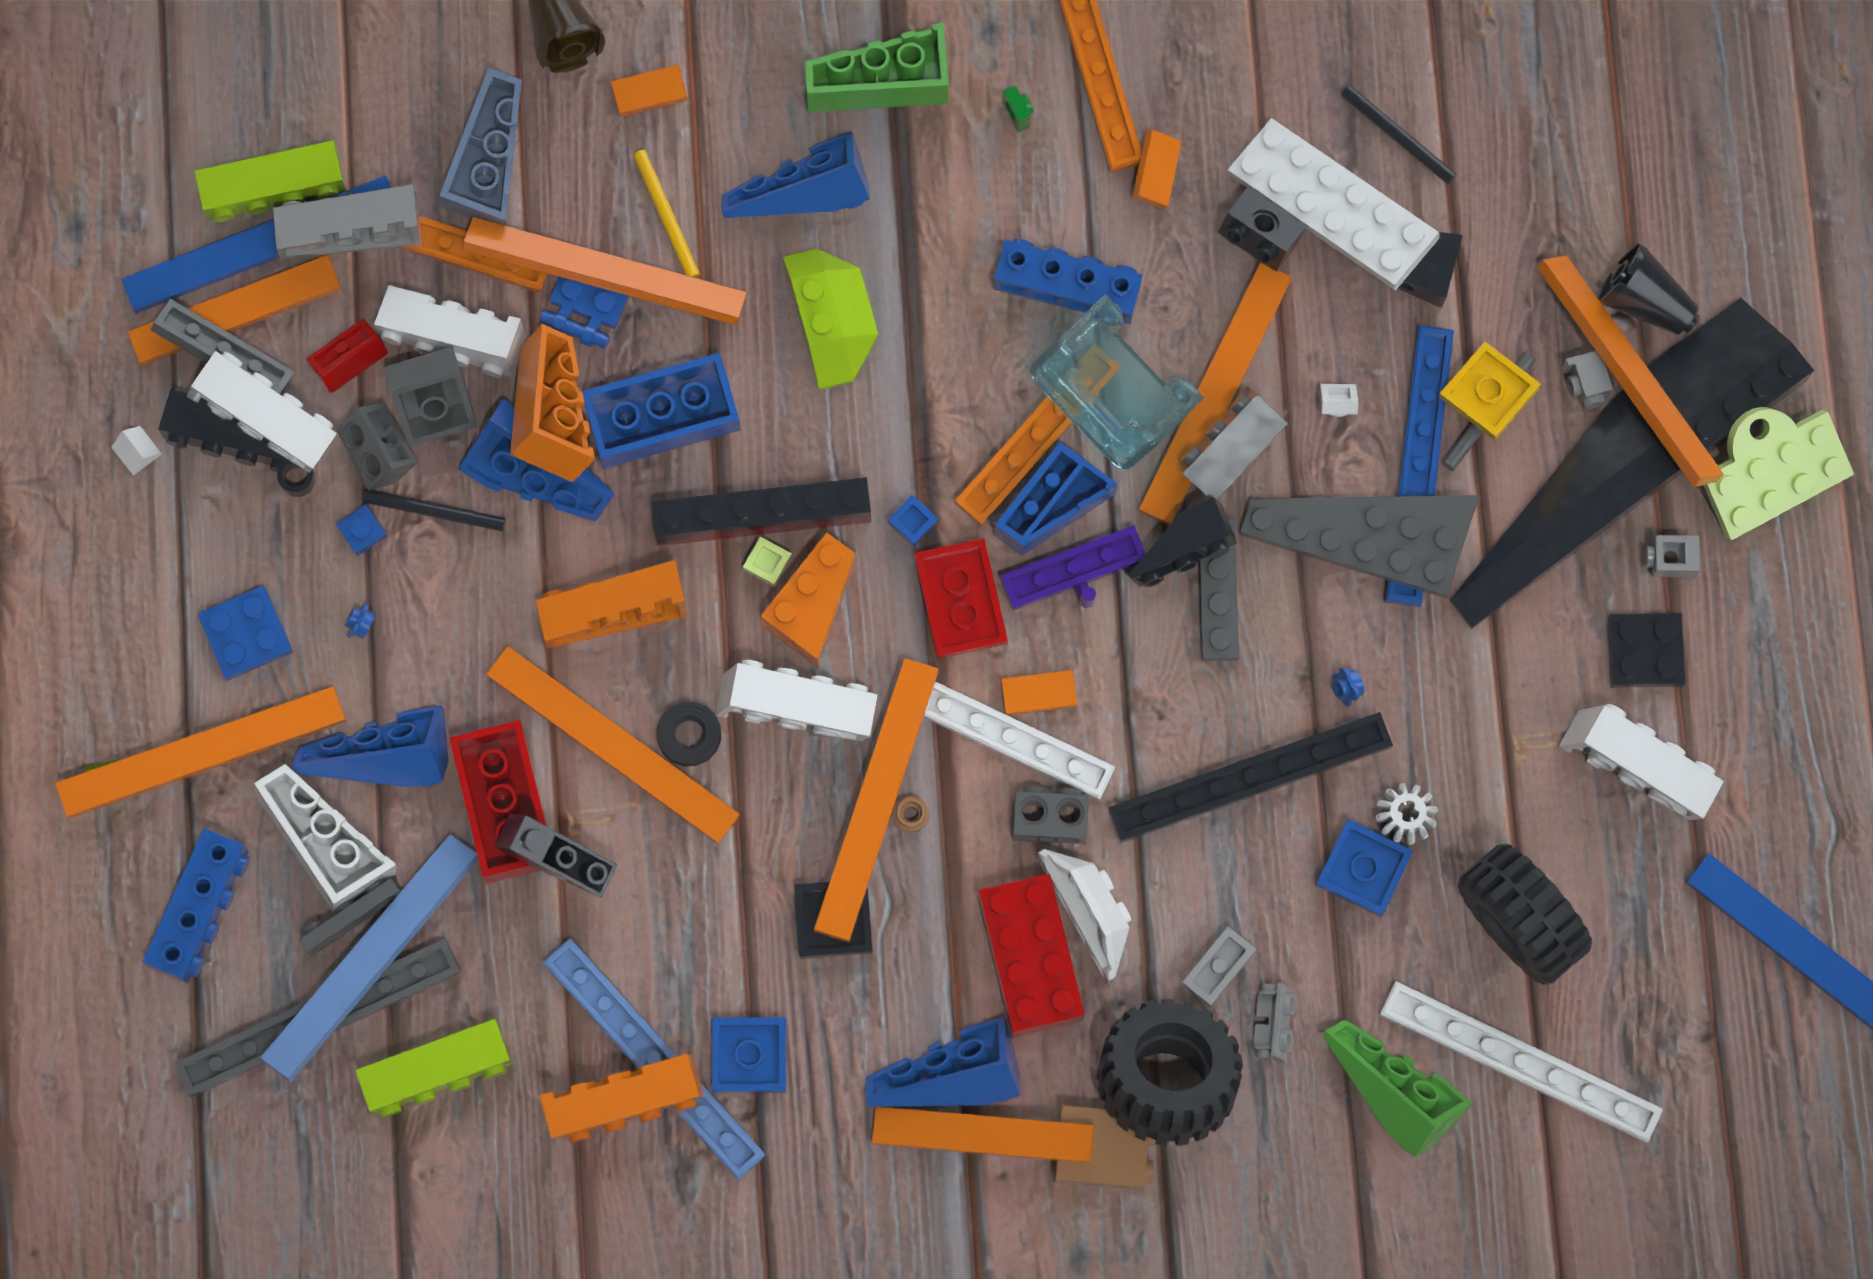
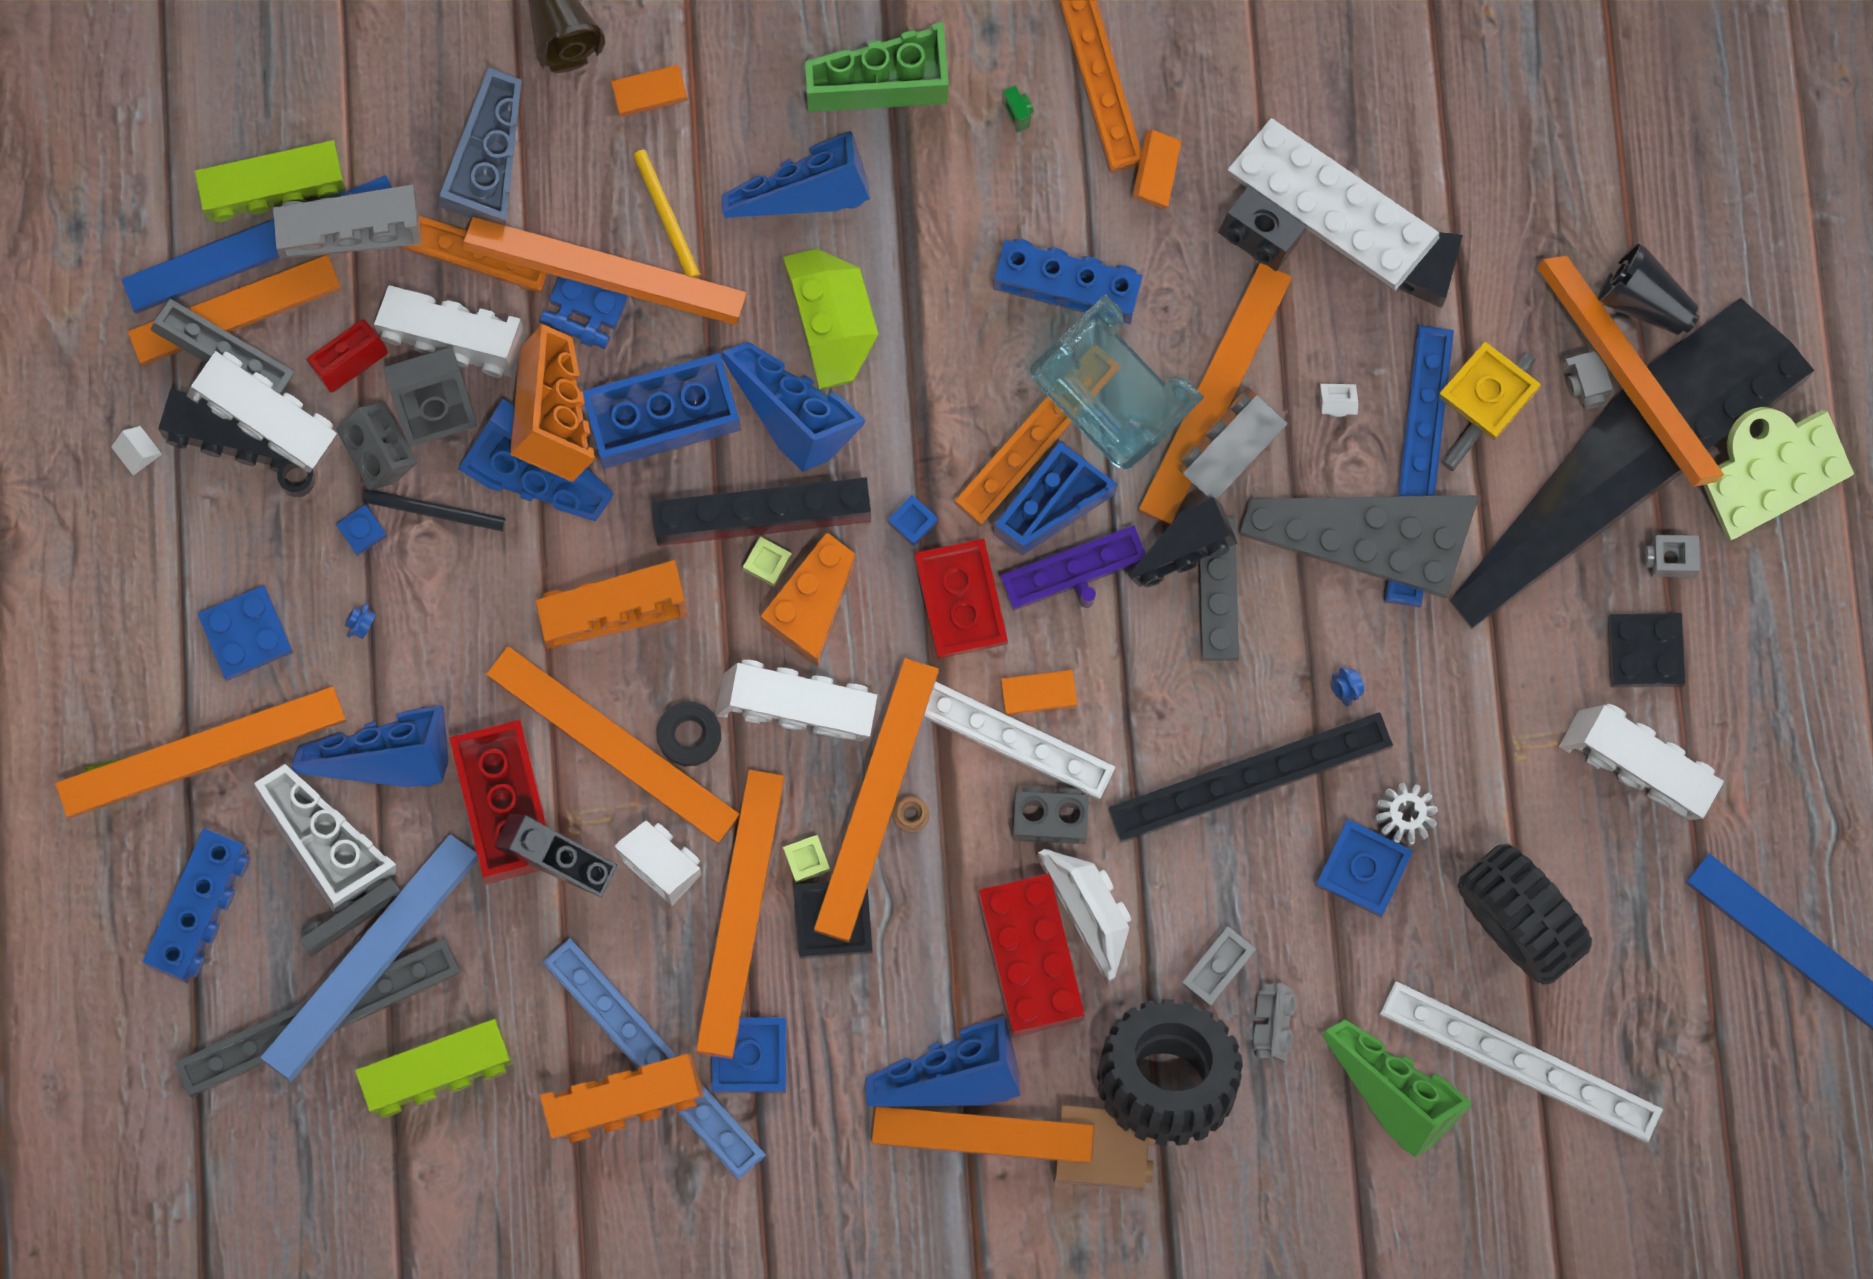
black bar [1341,85,1457,185] -> none
none -> white slope [614,821,702,906]
none -> orange tile [696,770,785,1059]
none -> blue wedge [721,342,865,472]
none -> yellowish green plate [783,835,830,883]

